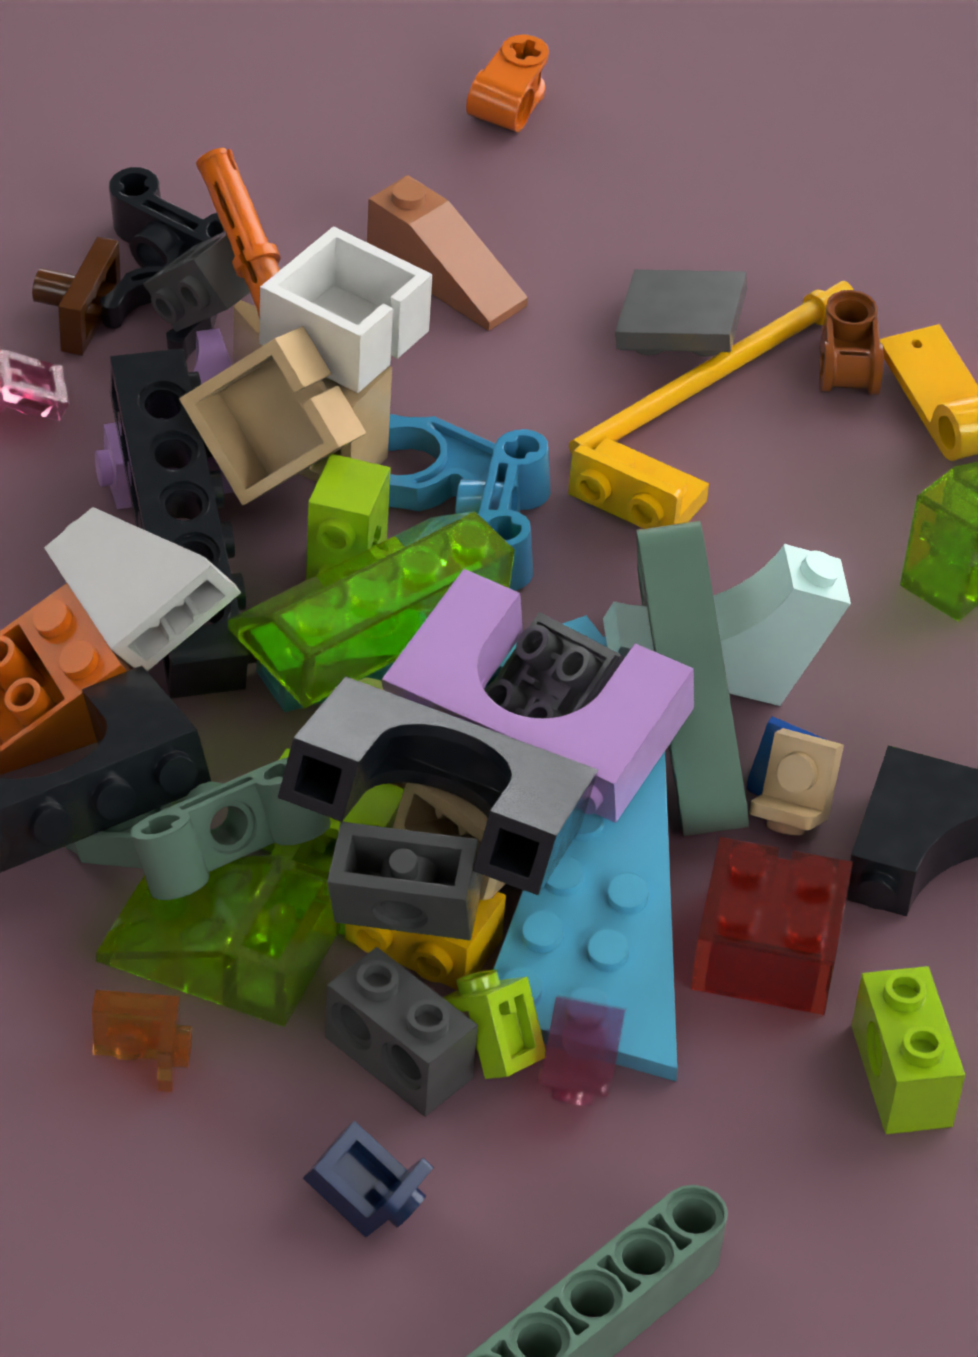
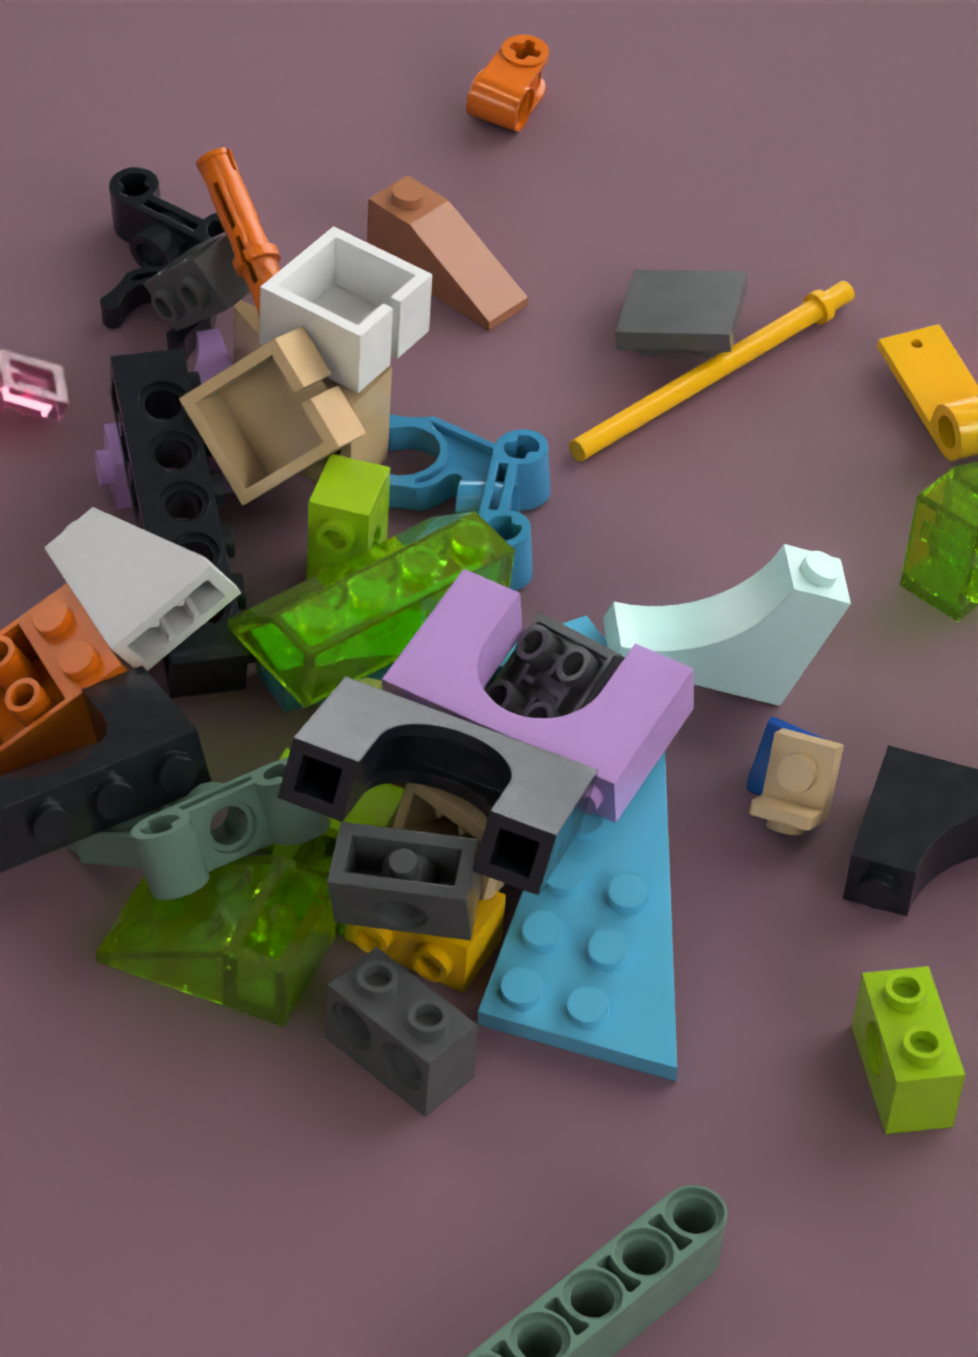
reddish brown tile [32,236,121,356] -> none
clear orange bracket [92,989,192,1092] -> none
dark blue bracket [303,1120,434,1237] -> none
lime bracket [442,970,547,1079] -> none
clear pink bracket [538,995,627,1106] -> none
yellow bracket [568,437,709,529] -> none
sand green beam [636,521,749,837] -> none
clear red piece [690,837,853,1015] -> none
dark orange piece [819,290,884,395] -> none

